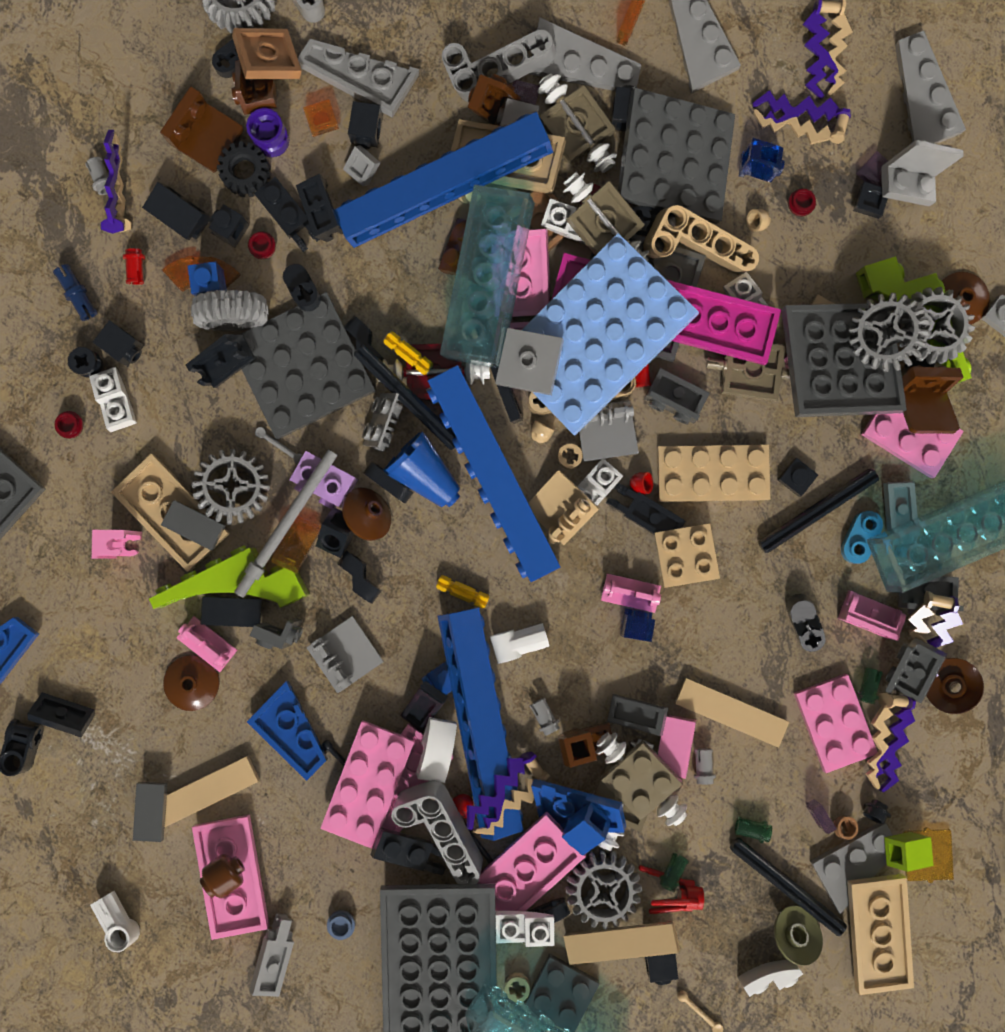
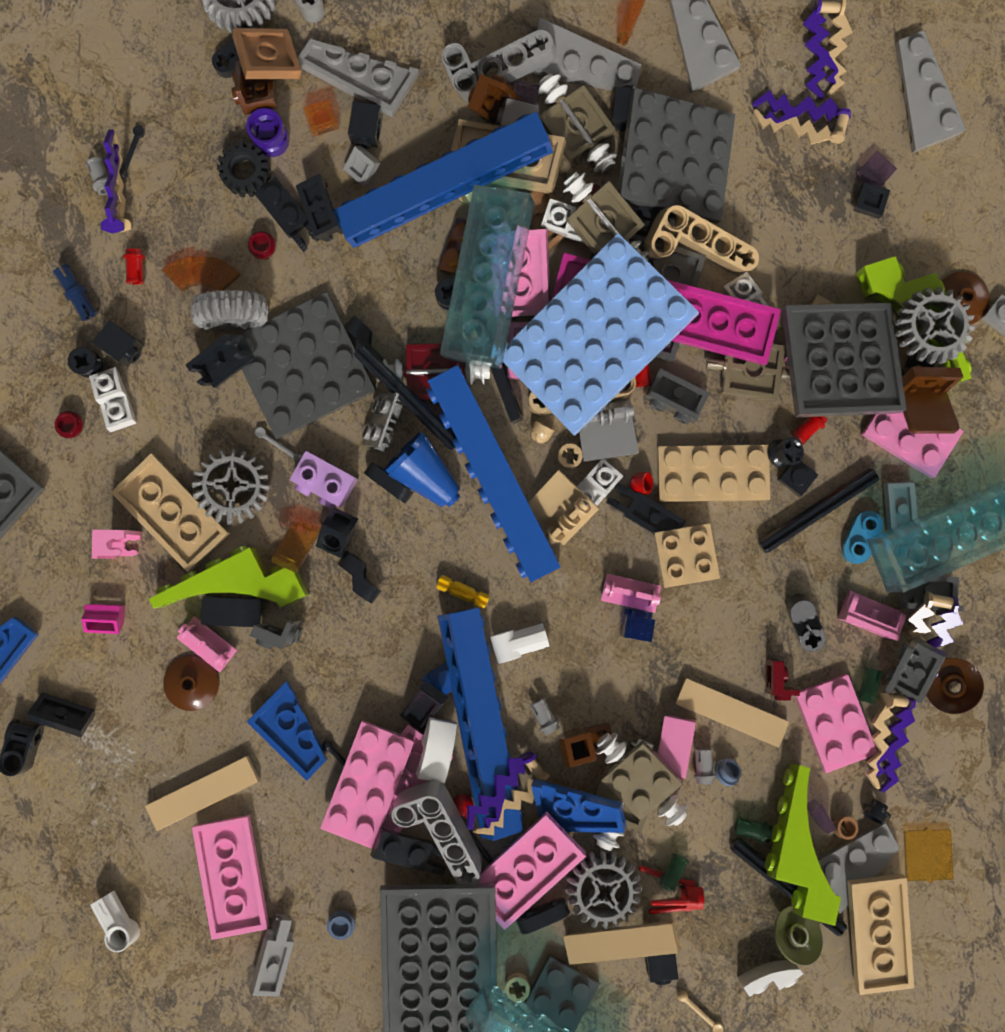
dark grey tile [133,782,168,842] -> none
black hinge [142,182,211,240] -> none
reddish brown bracket [160,86,244,173] -> none
dark grey tile [161,500,226,550] -> none
blue brick [188,262,226,296] -> none
reddish brown head [200,854,245,899] -> none
black brick [208,204,250,248] -> none
light grey bar [234,449,338,598] -> none
black piece [283,264,321,312] -> none
light grey hinge [306,616,384,693] -> none
reddish brown dish [342,487,391,541] -> none
yellow axle [383,331,433,375] -> none
light grey plate [495,328,564,396] -> none
white slope [495,911,554,947] -> none
blue brick [562,802,611,856] -> none
dark grey tile [607,694,668,736] -> none
clear blue brick [738,138,785,183] -> none
tan hinge [746,209,771,232] -> none
dark red plate [788,188,816,217] -> none
light grey gear [849,293,931,372] -> none
light grey bracket [881,140,964,207] -> none
lime brick [884,832,934,872] -> none
none -> dark pink piece [81,604,125,634]
none -> black hinge [119,126,145,180]
none -> black wheel [435,279,463,311]
none -> sand blue plate [714,758,741,787]
none -> dark red bracket [765,659,800,701]
none -> lime arch [765,764,841,926]
none -> black wheel [767,437,804,467]
none -> red pin [791,416,827,445]

